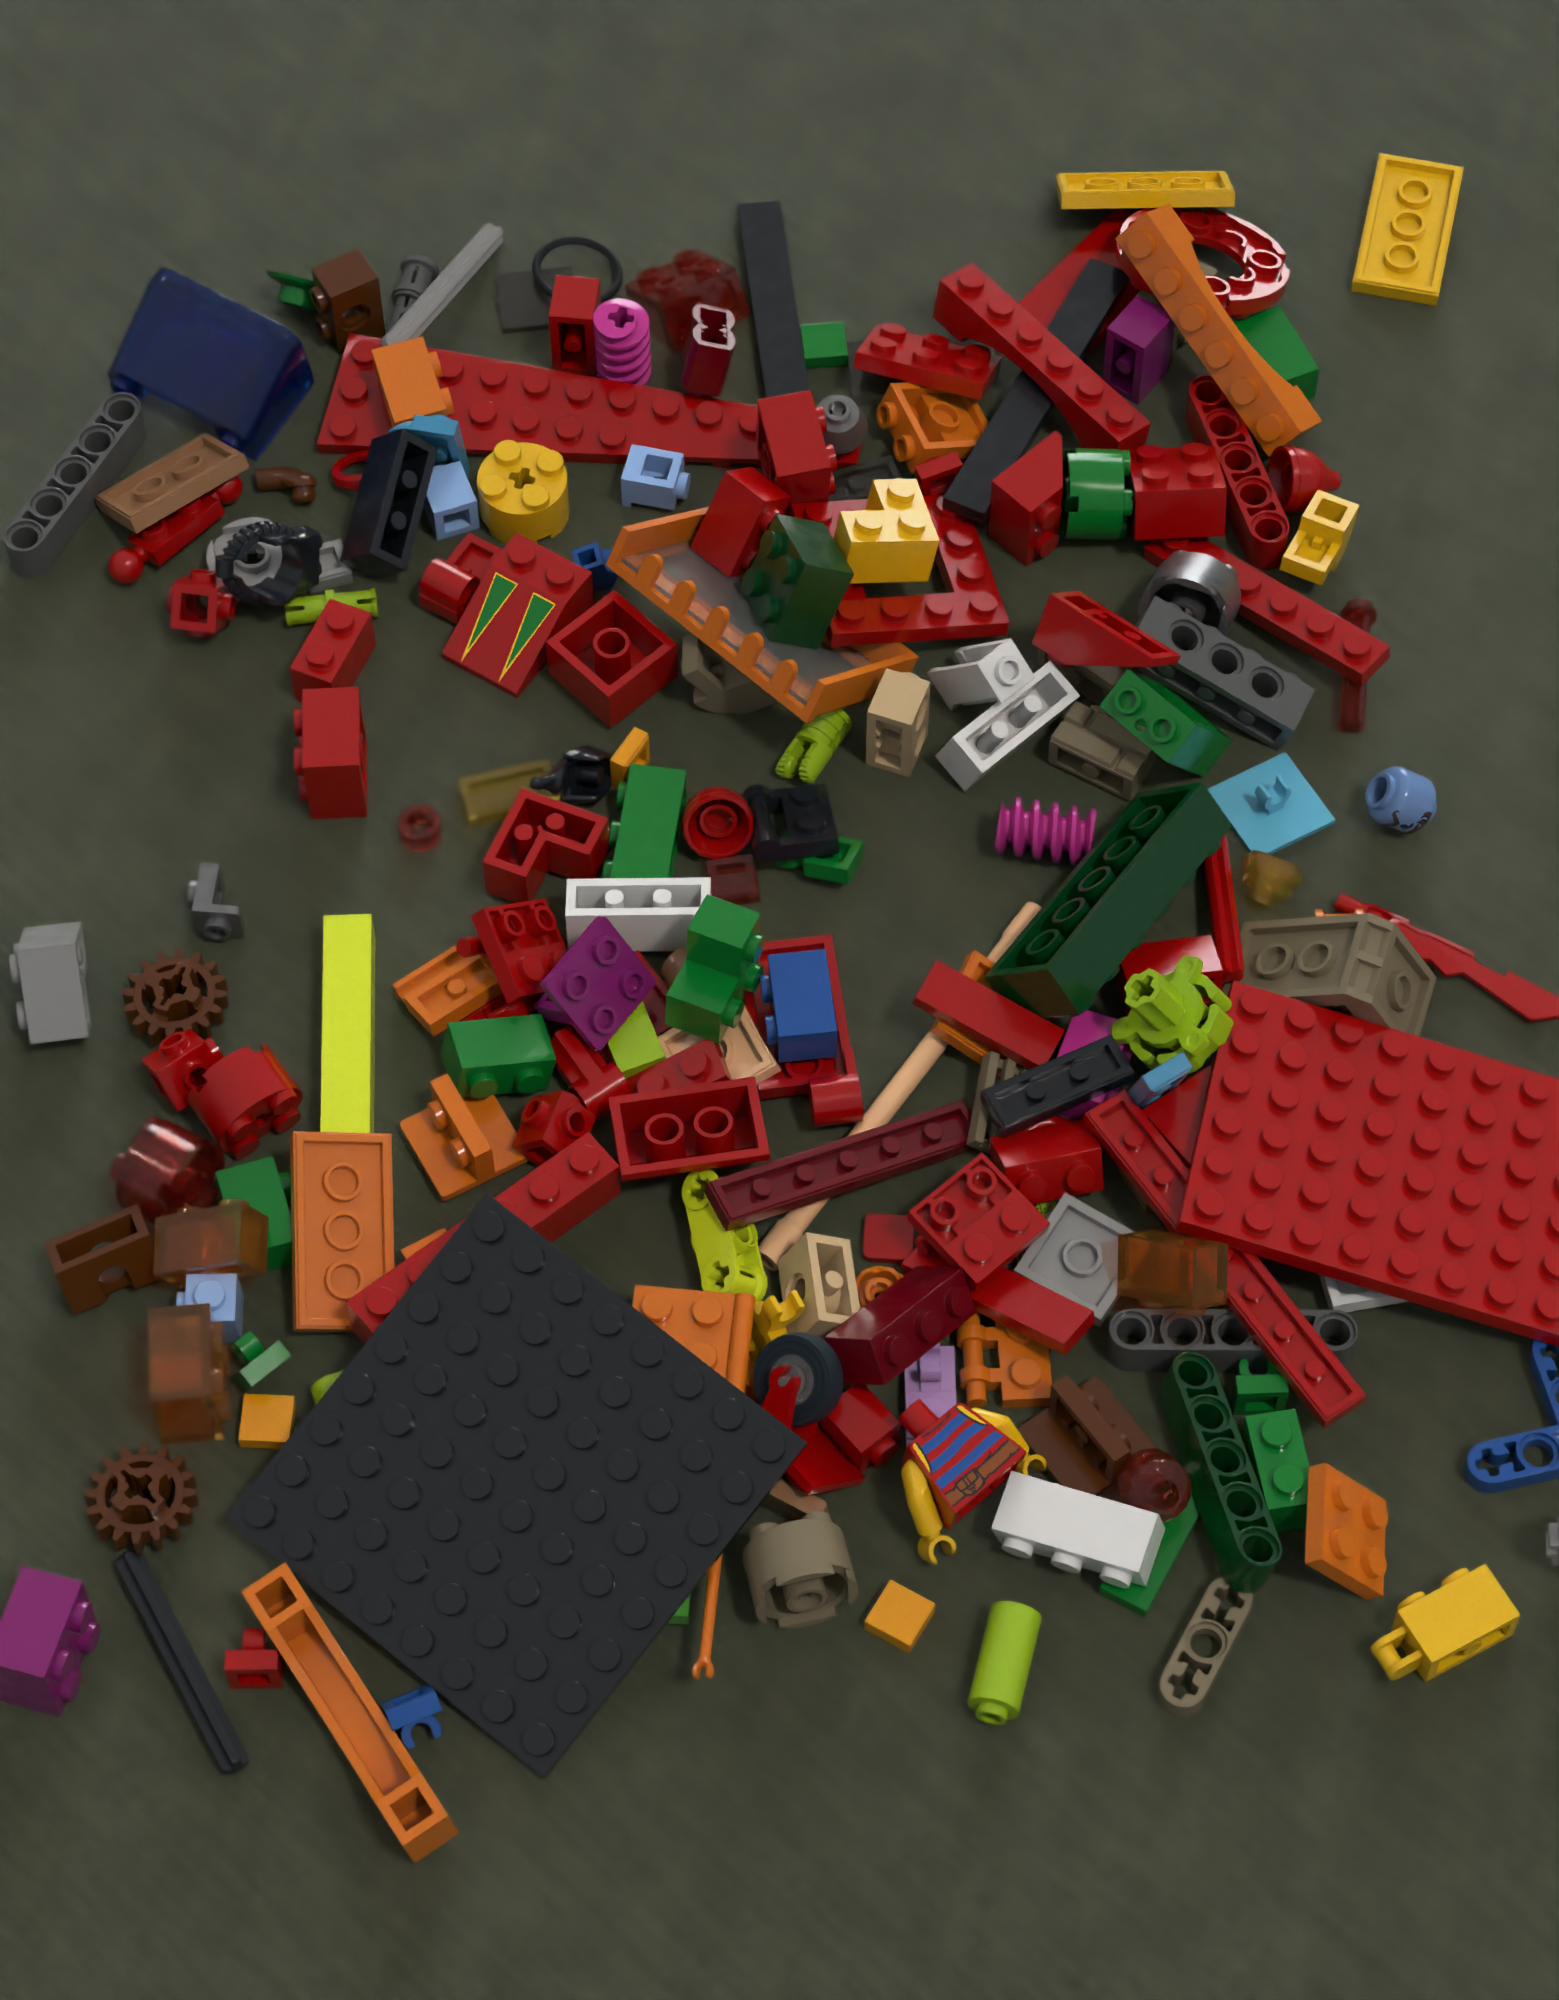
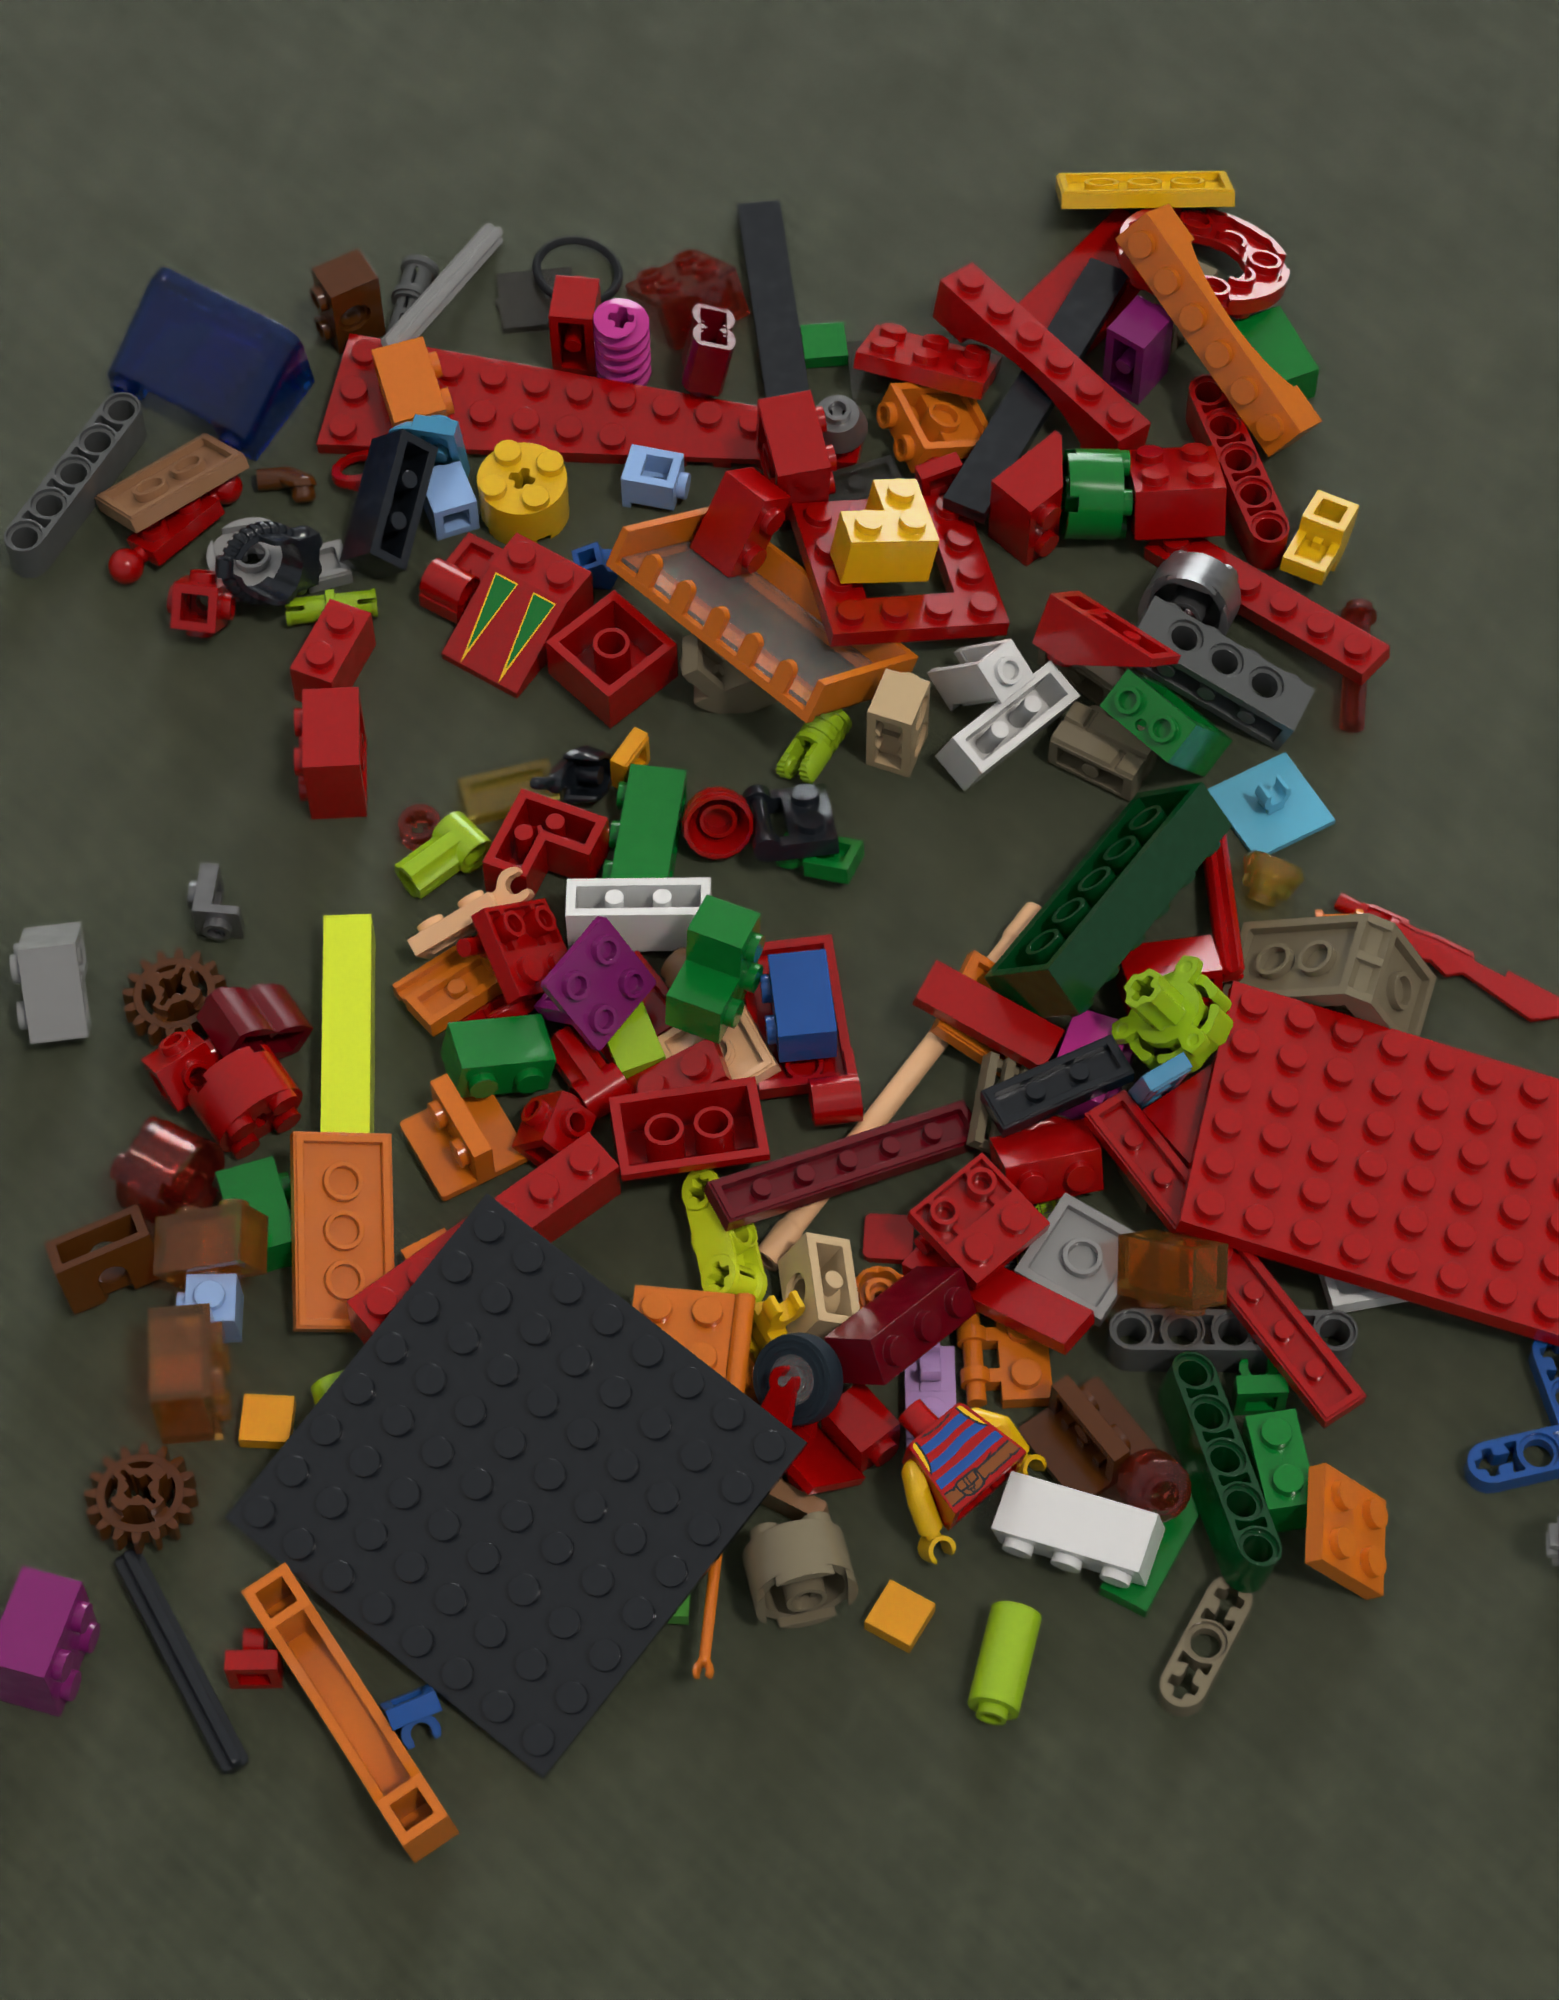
green tile [230,1331,292,1393] -> none
green piece [266,270,318,313] -> none
clear red tile [705,854,760,905] -> none
dark green brick [741,513,854,650] -> none
dark pink piece [995,796,1097,866] -> none
red helmet [1267,445,1341,514] -> none
yellow tile [1351,153,1464,306] -> none
medium blue head [1365,766,1437,834] -> none
yellow brick [1370,1563,1520,1682] -> none
none -> dark red brick [196,983,314,1058]
none -> lime piece [394,811,492,899]
none -> light nougat plate [407,867,535,959]

